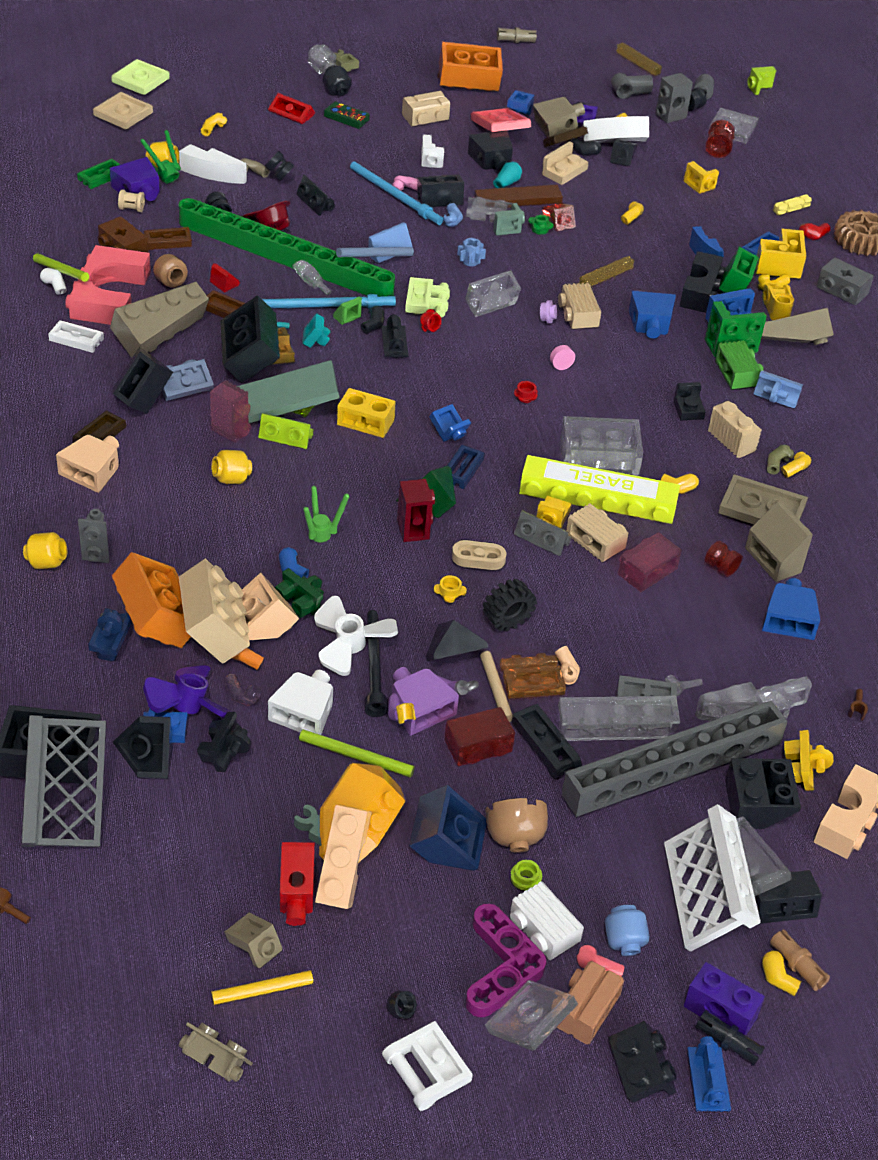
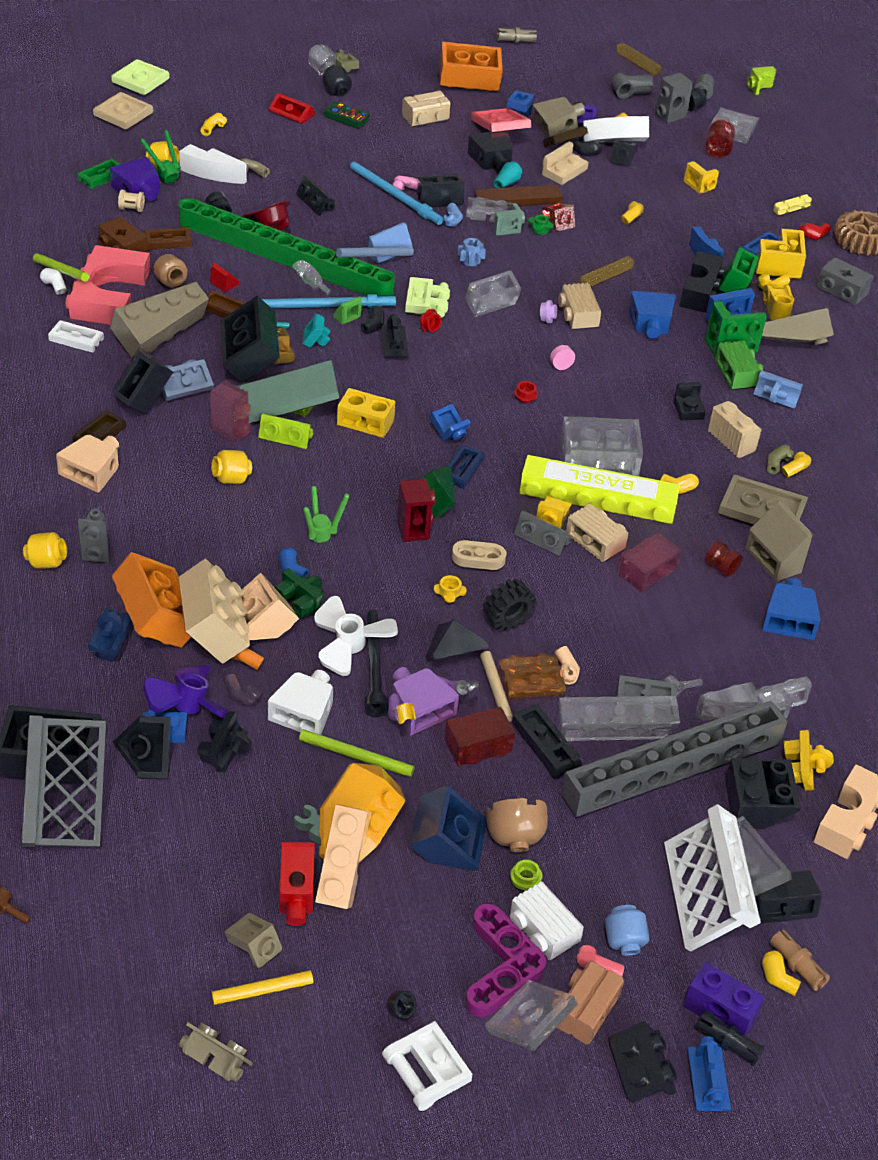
black wheel [265,151,294,181] -> none
white bracket [421,135,444,168] -> none
reddish brown hand [848,689,868,721] -> none

